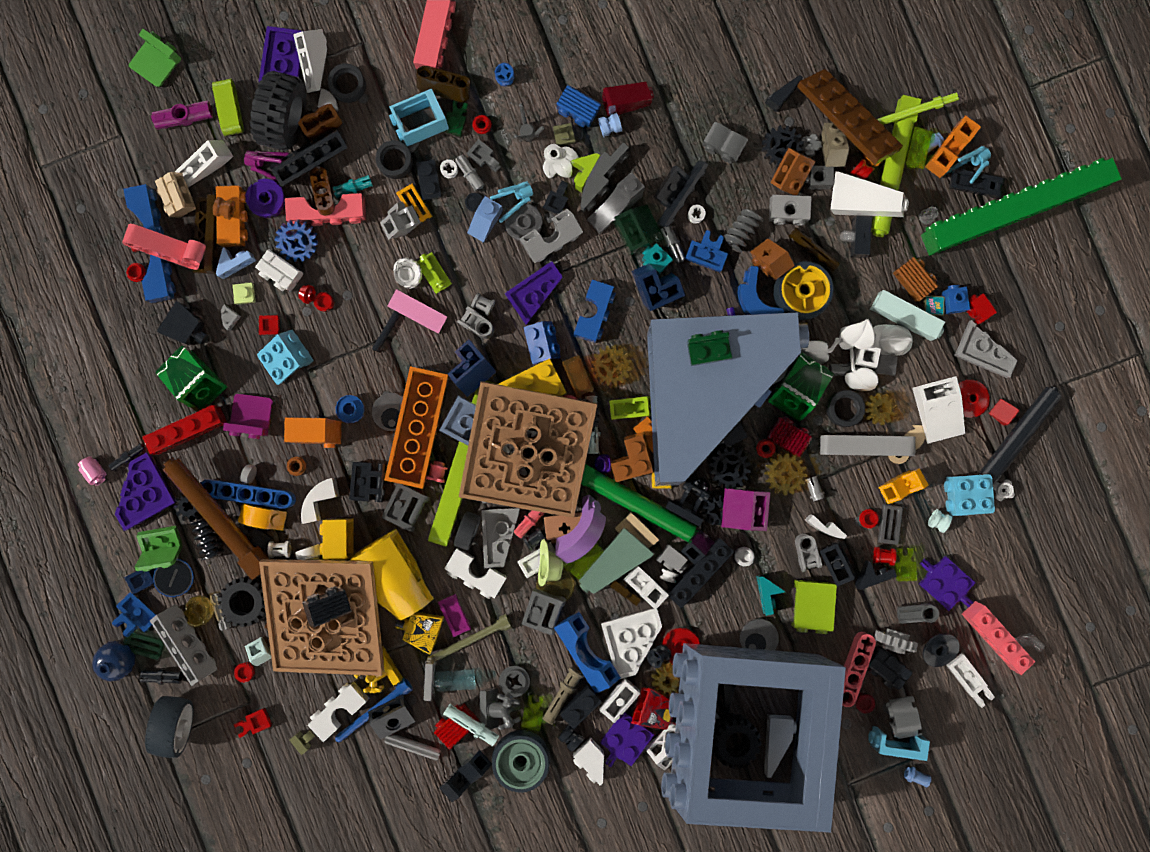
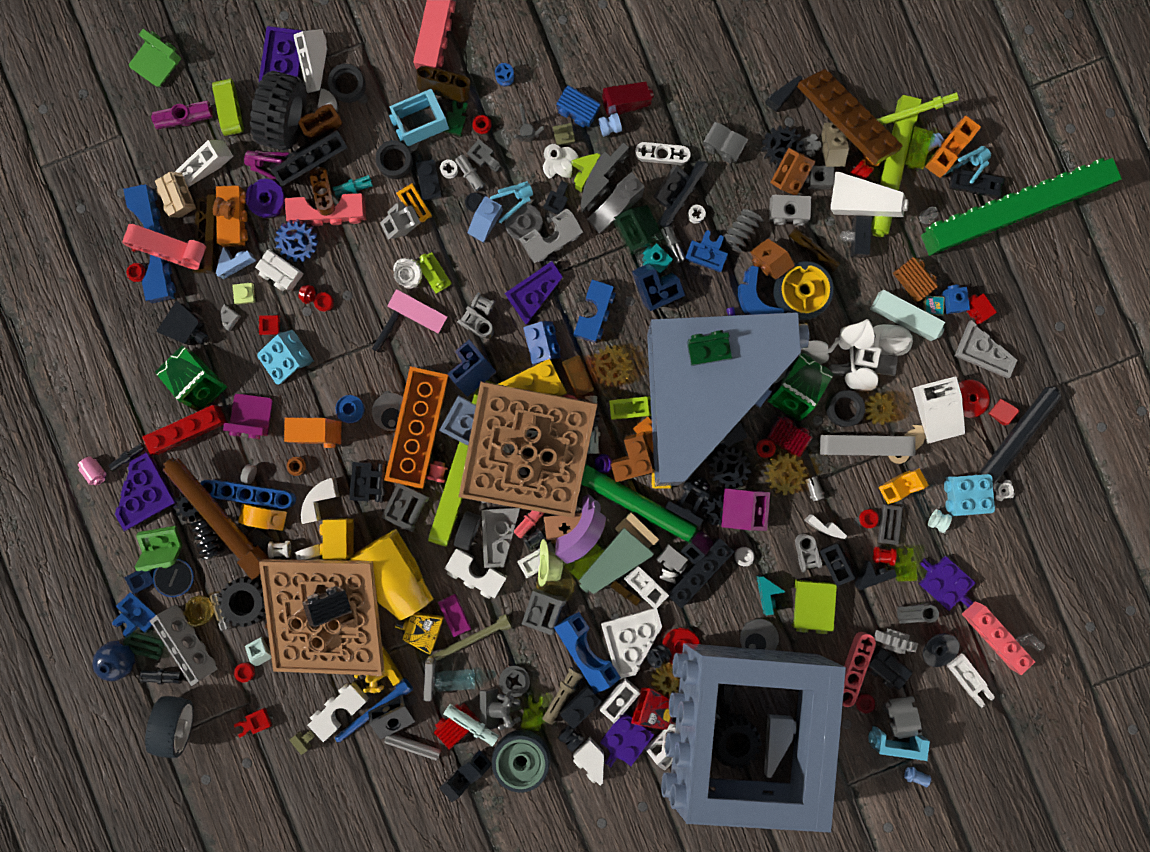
none -> white beam [635,142,690,165]

